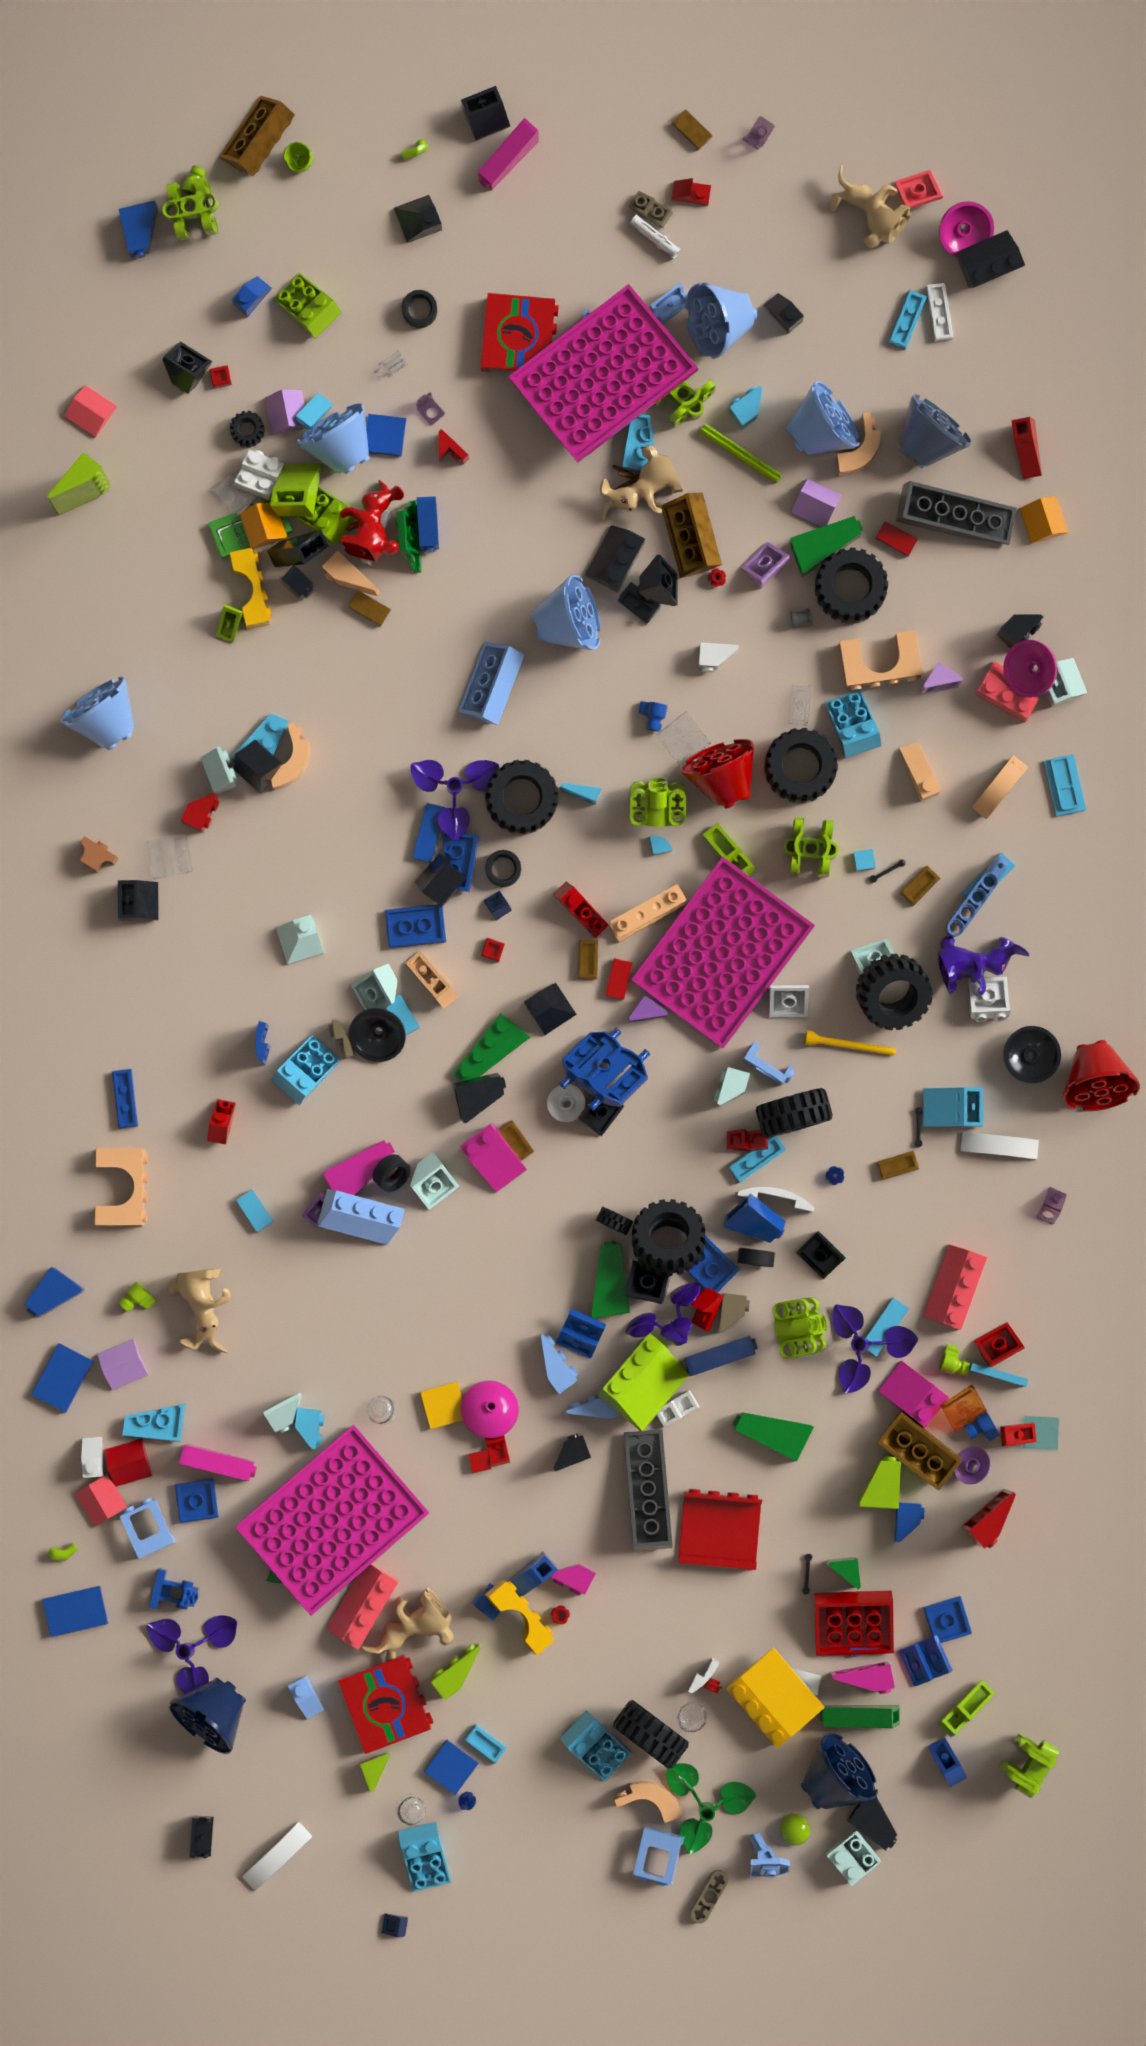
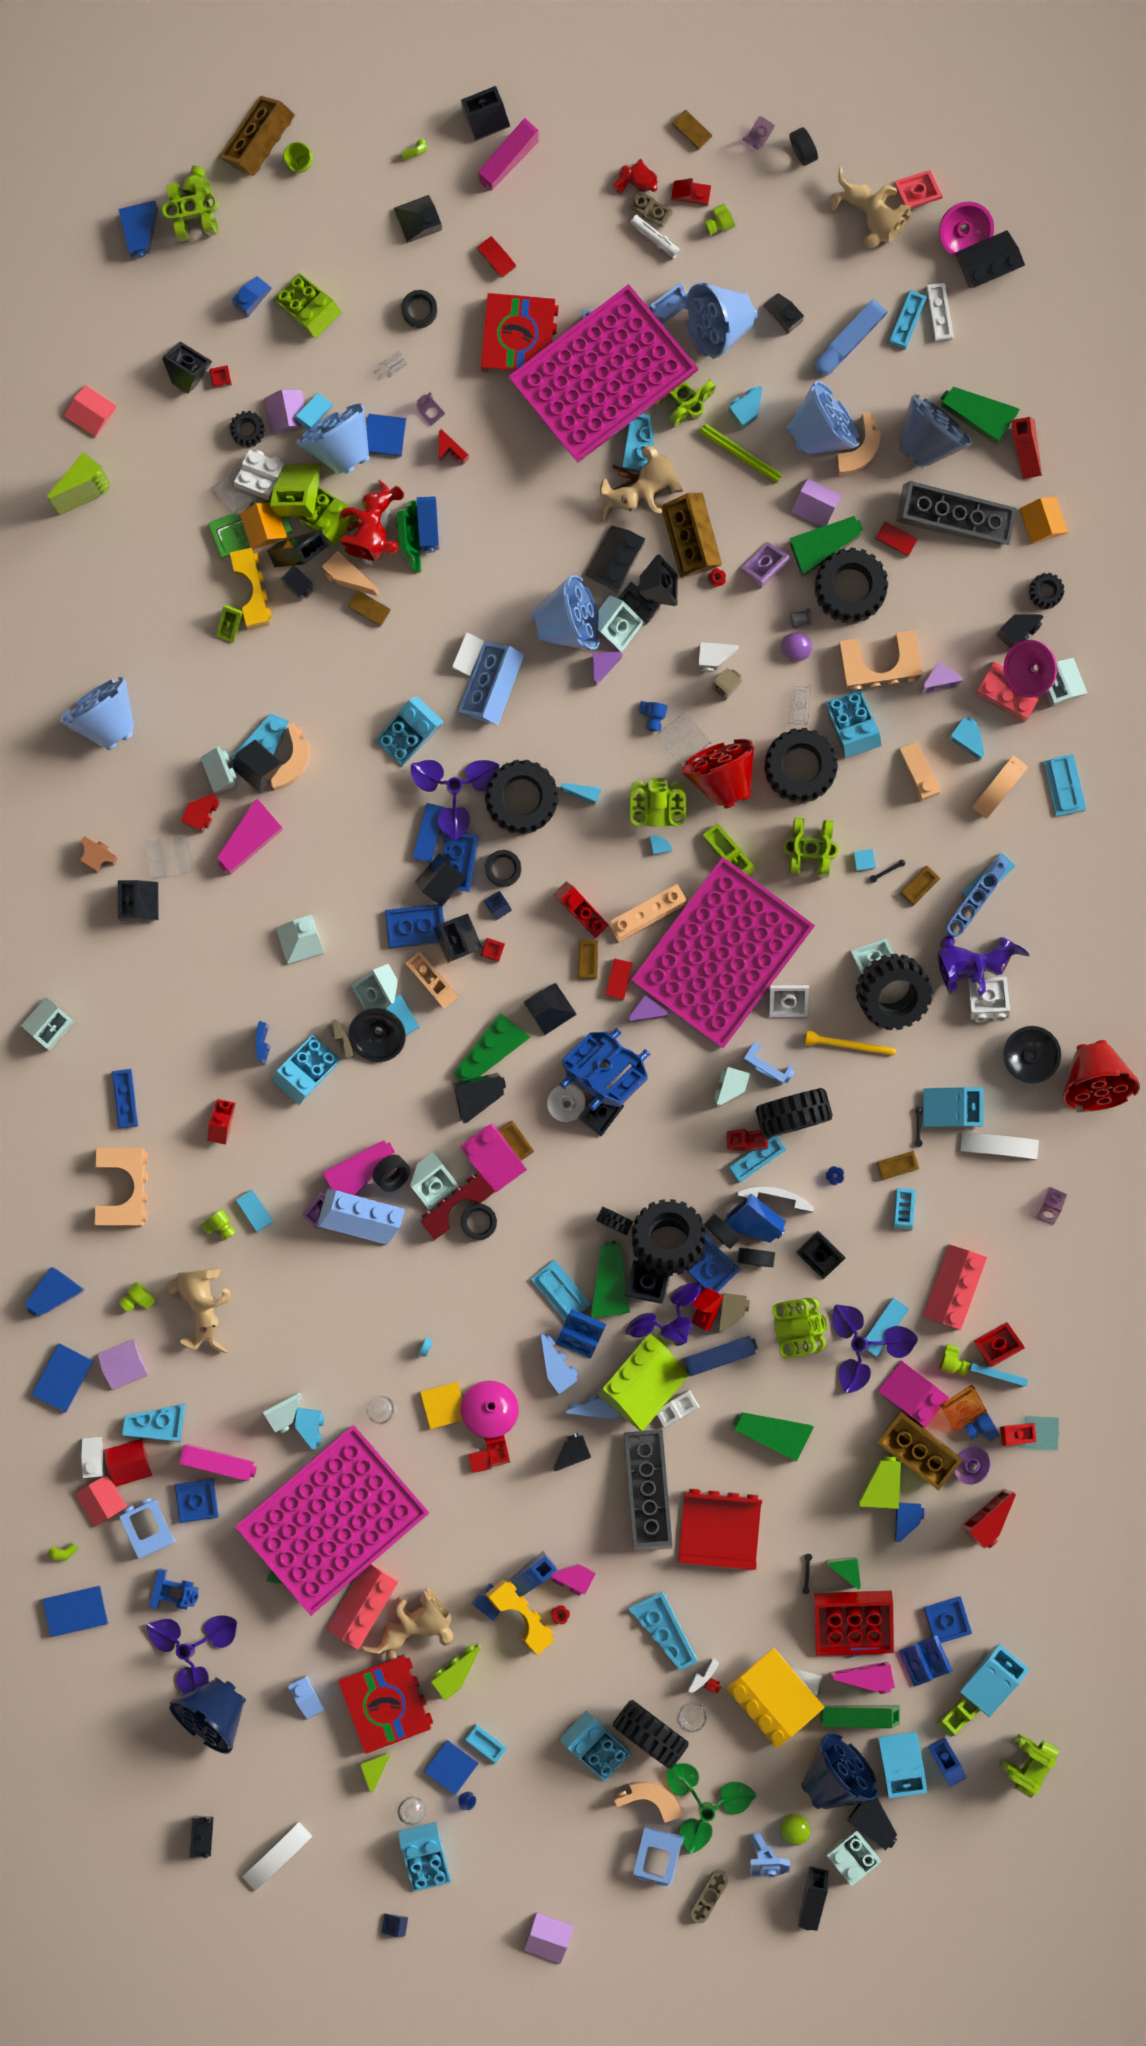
none -> light aqua slope [21,997,75,1051]
none -> lime piece [201,1209,236,1241]
none -> dark pink slope [217,799,283,874]
none -> medium azure slope [375,696,444,766]
none -> medium azure tile [418,1337,433,1357]
none -> dark red arch [421,1173,495,1240]
none -> black slope [433,913,483,963]
none -> white slope [452,632,484,676]
none -> black tyre [461,1204,497,1240]
none -> red slope [477,236,517,278]
none -> lavender slope [524,1913,574,1964]
none -> medium azure piece [531,1260,591,1321]
none -> medium lavender slope [593,652,622,685]
none -> light aqua slope [598,595,644,652]
none -> red animal [613,159,658,194]
none -> medium azure wing [628,1591,698,1670]
none -> lime piece [704,203,735,236]
none -> black tyre [705,1214,740,1249]
none -> dark tan slope [712,668,742,700]
none -> medium lavender hair [781,632,812,661]
none -> black tyre [789,127,818,166]
none -> black slope [798,1866,829,1931]
none -> medium blue piece [814,299,888,376]
none -> medium azure slope [878,1731,928,1798]
none -> medium azure slope [893,1188,916,1231]
none -> green slope [941,387,1020,445]
none -> medium azure slope [949,718,984,760]
none -> medium azure slope [960,1644,1030,1717]
none -> black tyre [1029,573,1065,609]

